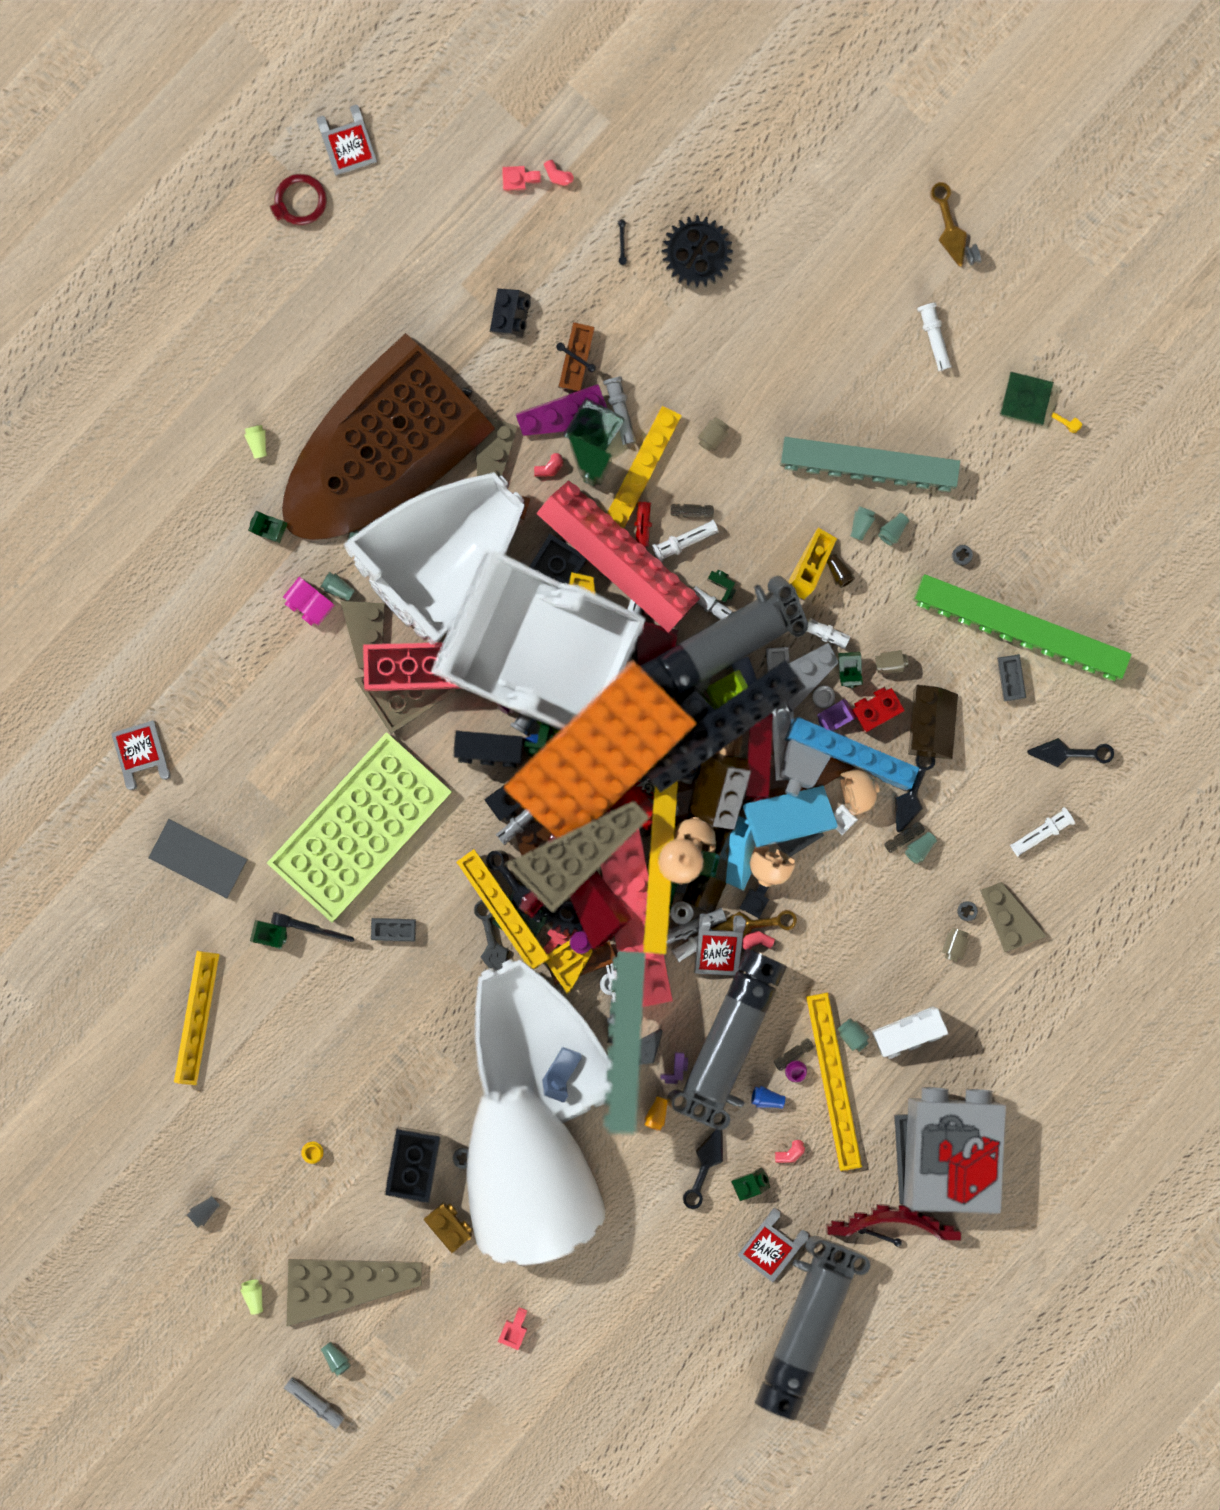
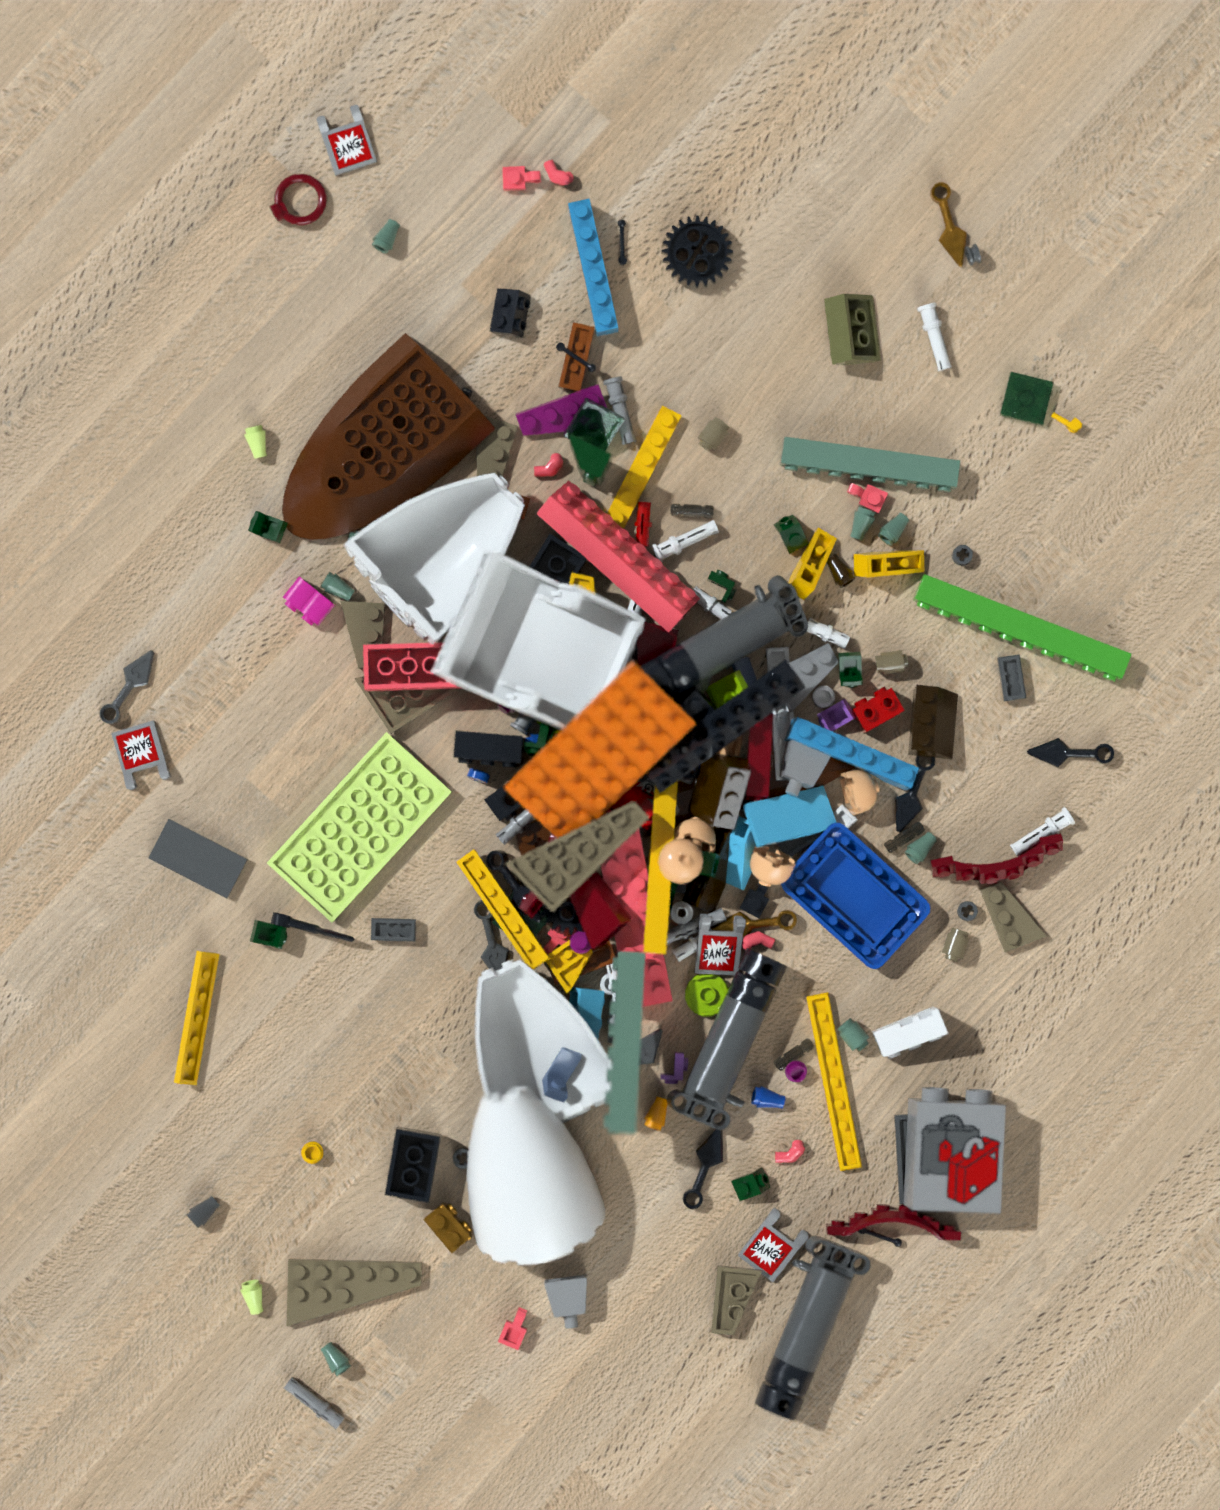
none -> dark grey piece [100,650,154,724]
none -> sand green cone [372,219,400,254]
none -> blue tile [467,768,490,784]
none -> light grey torso [544,1274,587,1329]
none -> dark azure arch [568,198,618,337]
none -> medium azure slope [569,987,605,1042]
none -> lime tile [685,974,728,1016]
none -> dark tan wing [711,1265,762,1335]
none -> dark green bracket [774,515,809,554]
none -> blue wedge [781,823,930,969]
none -> olive slope [824,294,881,365]
none -> coral plate [847,483,888,514]
none -> yellow slope [853,550,925,578]
none -> dark red piece [930,833,1063,884]

